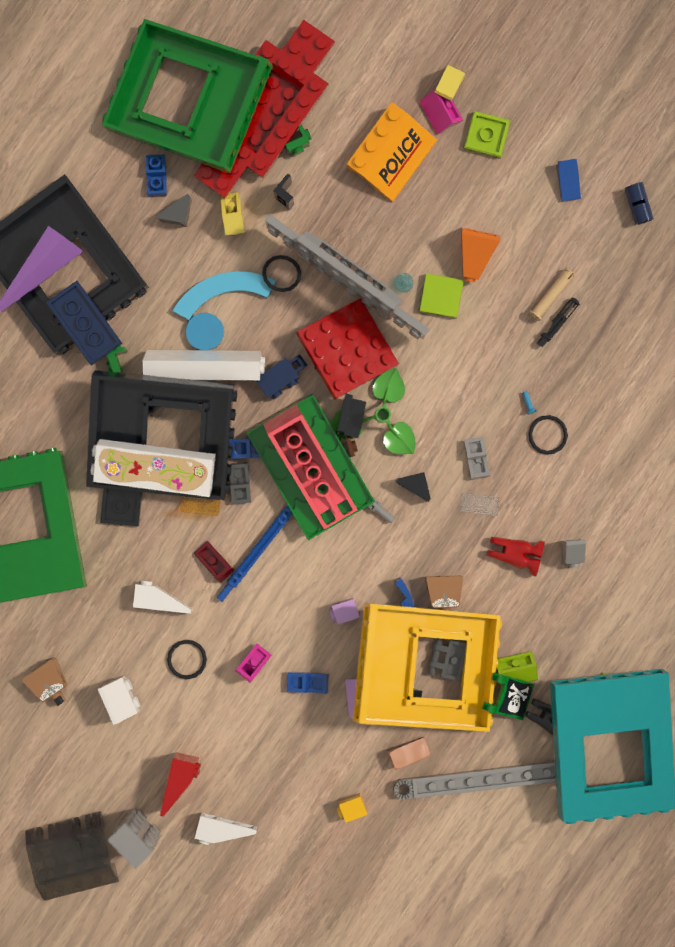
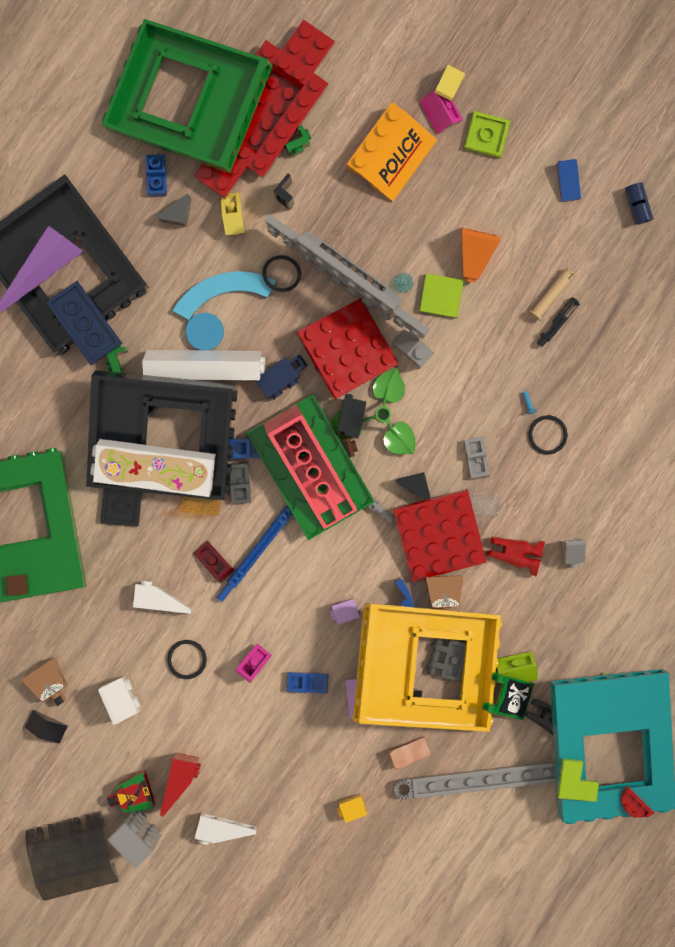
none -> reddish brown tile [6,574,28,596]
none -> black slope [25,710,68,744]
none -> torso [107,770,156,813]
none -> light grey slope [392,329,434,369]
none -> red plate [393,489,487,582]
none -> lime tile [557,758,599,802]
none -> red tile [621,785,654,818]

